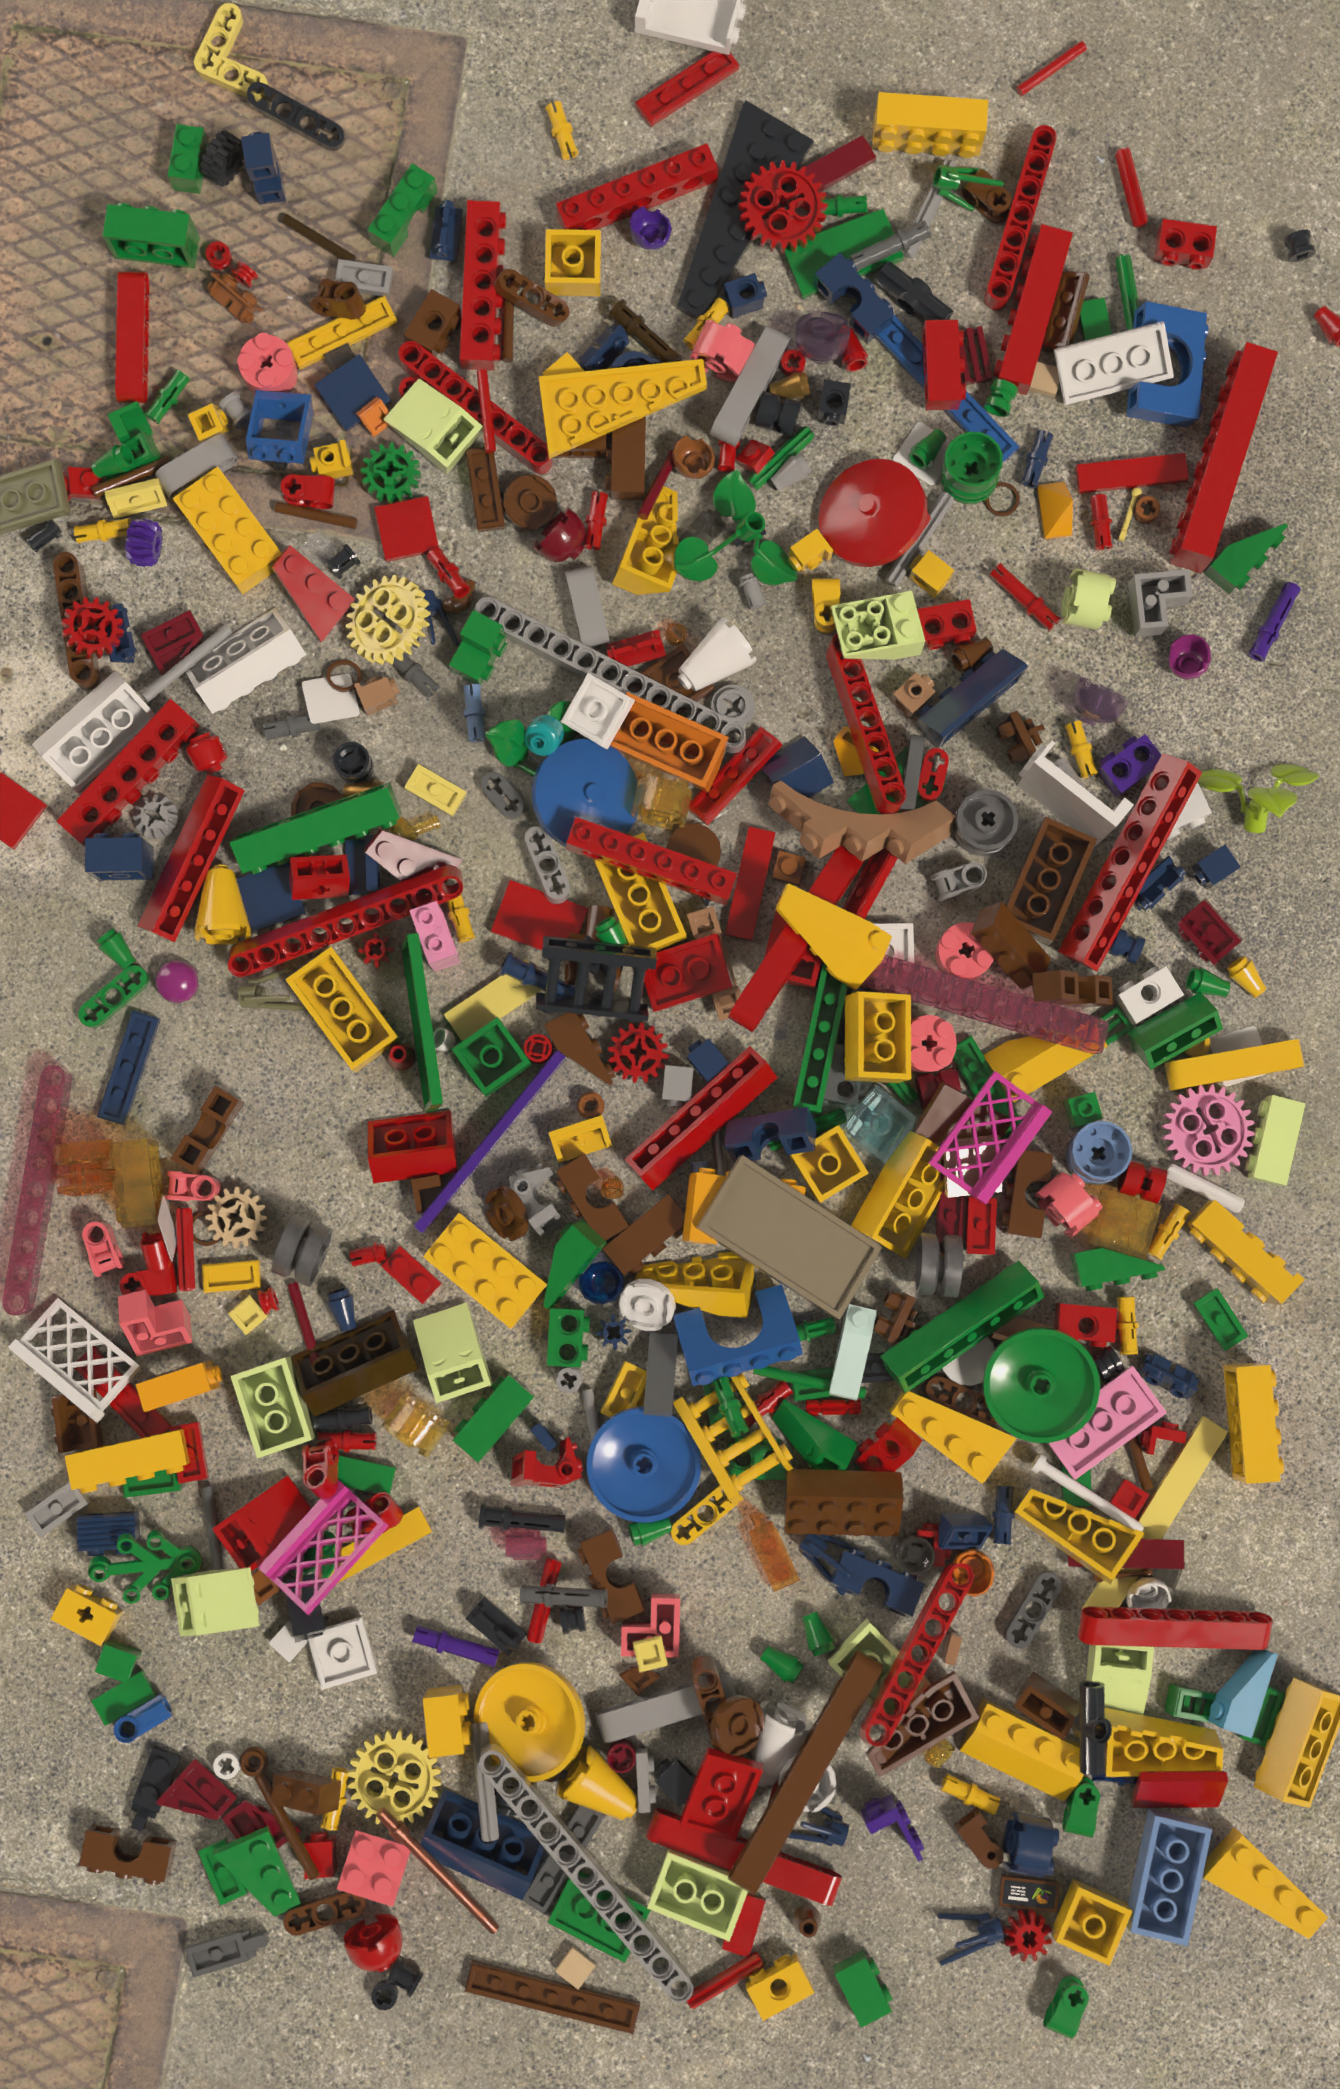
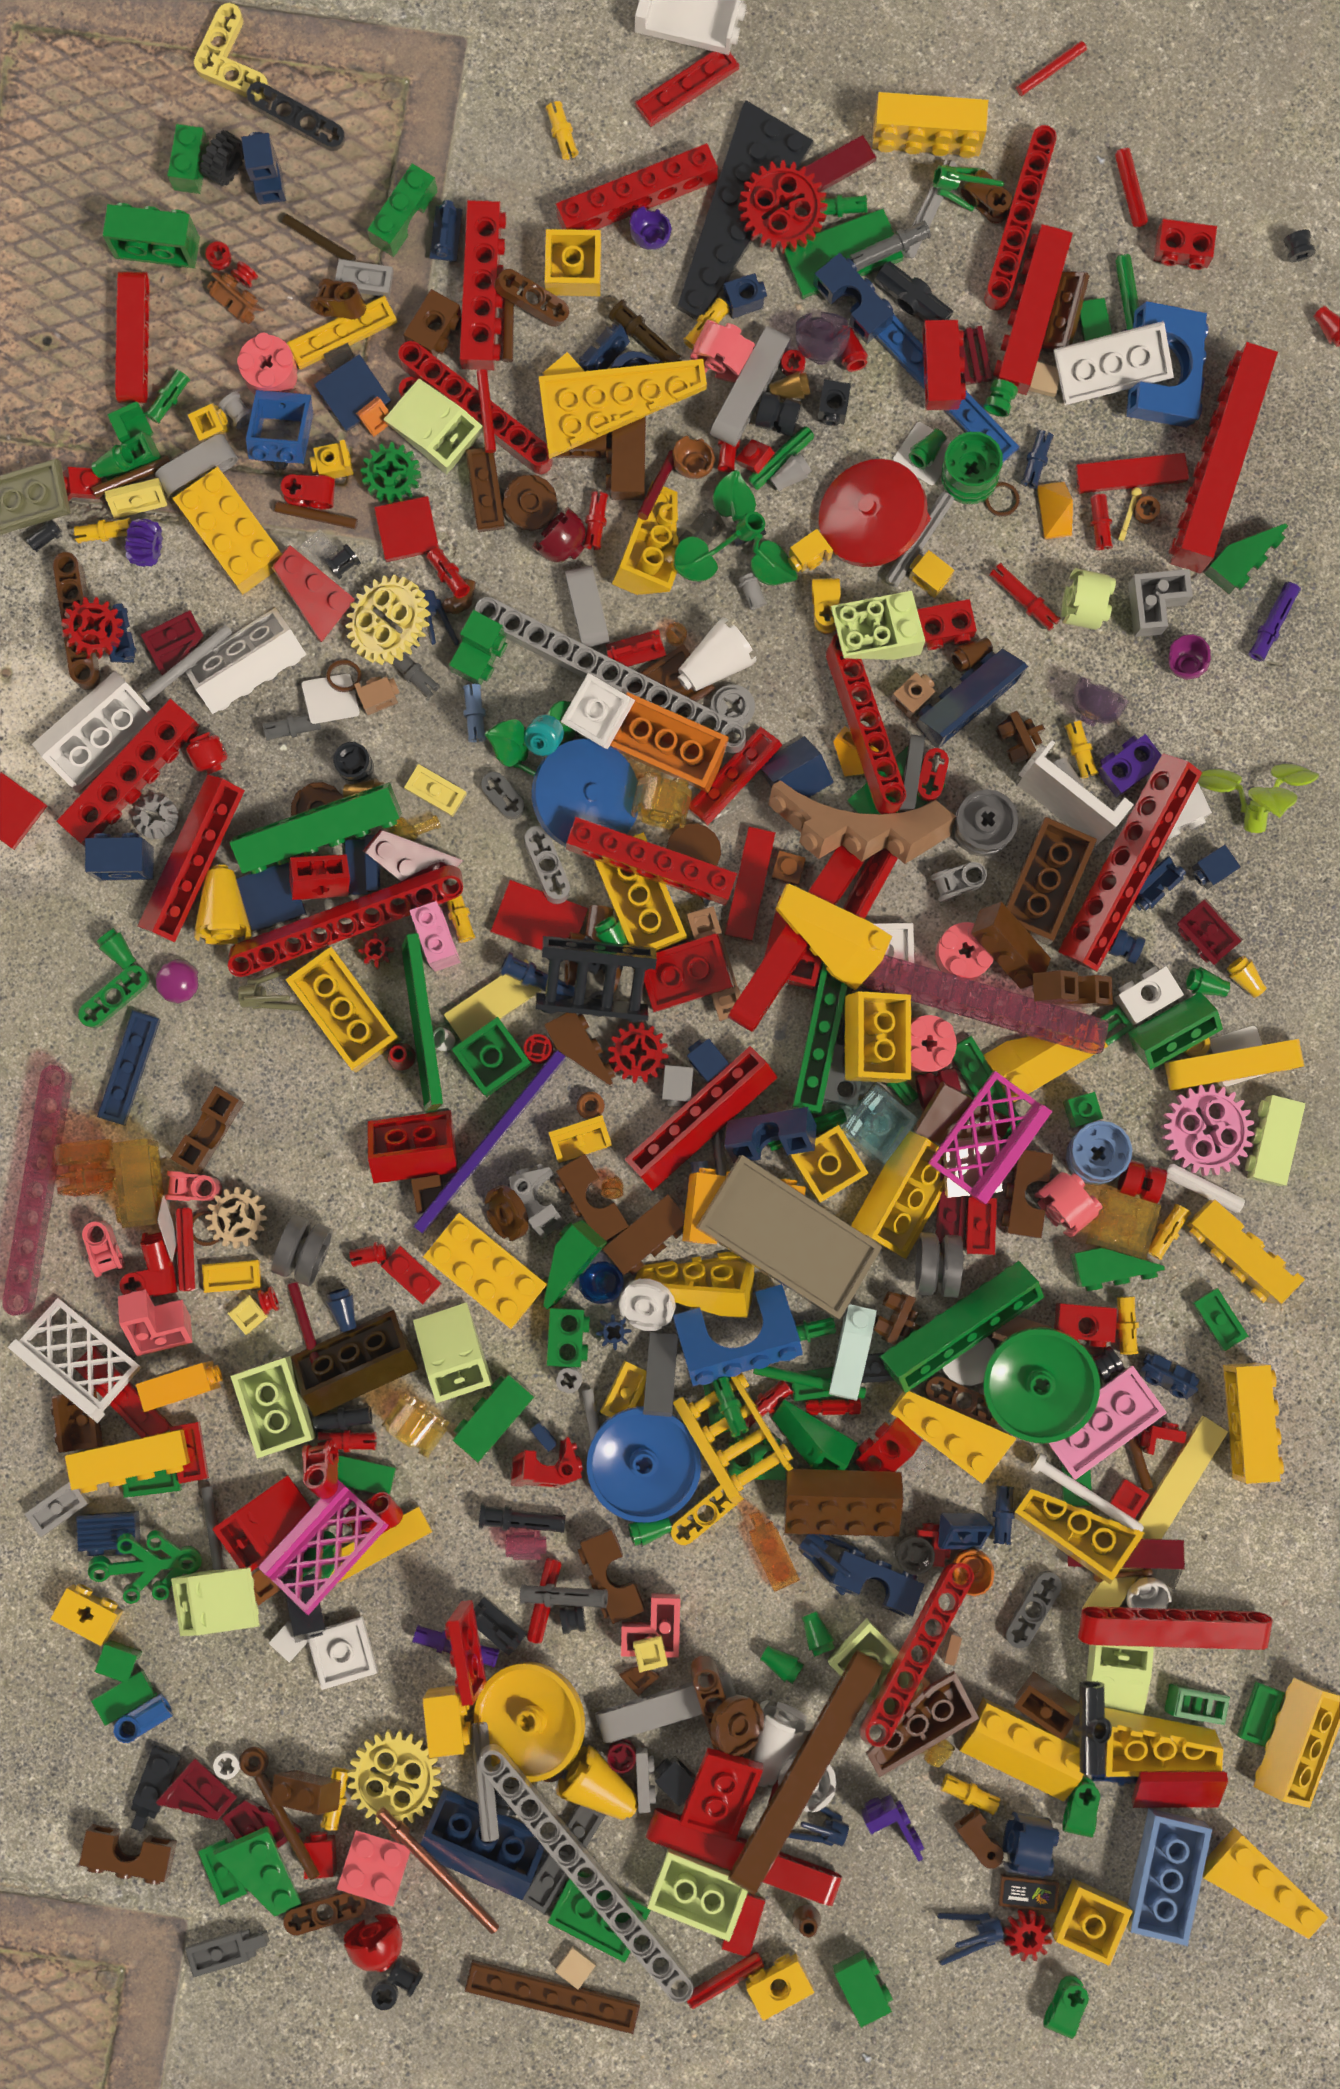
dark azure slope [1208,1649,1278,1738] -> none
none -> red plate [445,1600,486,1706]

